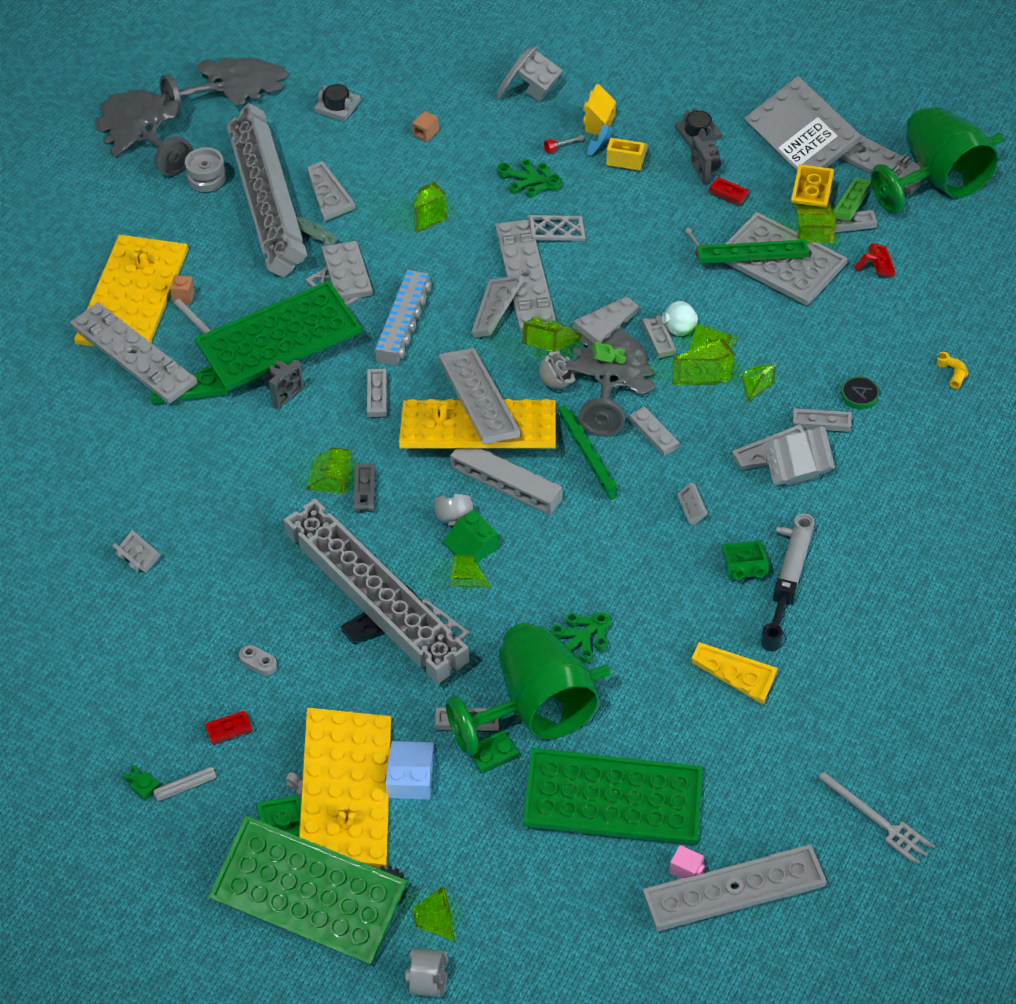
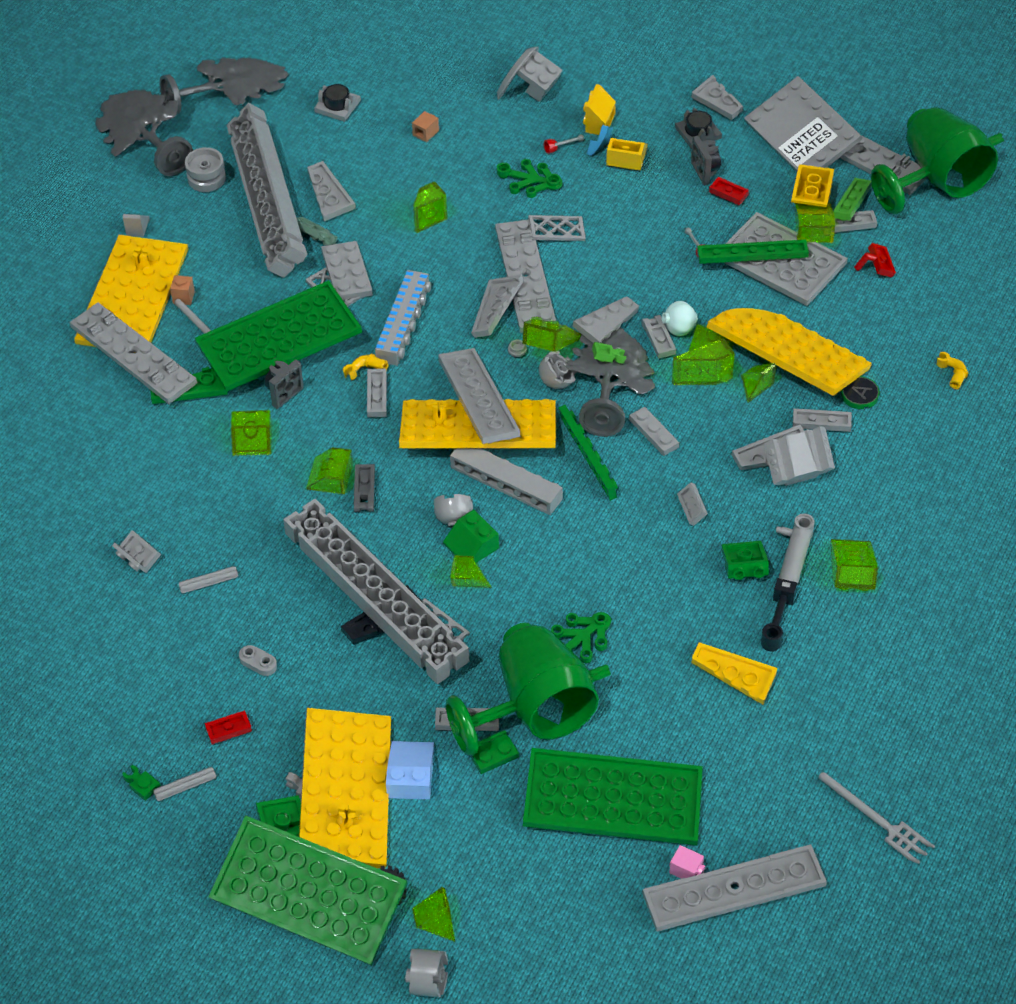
none -> light grey slope [123,214,149,237]
none -> light grey axle [179,566,238,593]
none -> clear neon green slope [231,410,272,456]
none -> yellow piece [343,354,388,381]
none -> light grey plate [508,339,527,357]
none -> light grey wing [691,75,743,120]
none -> yellow plate [707,308,872,396]
none -> clear neon green slope [830,539,878,591]

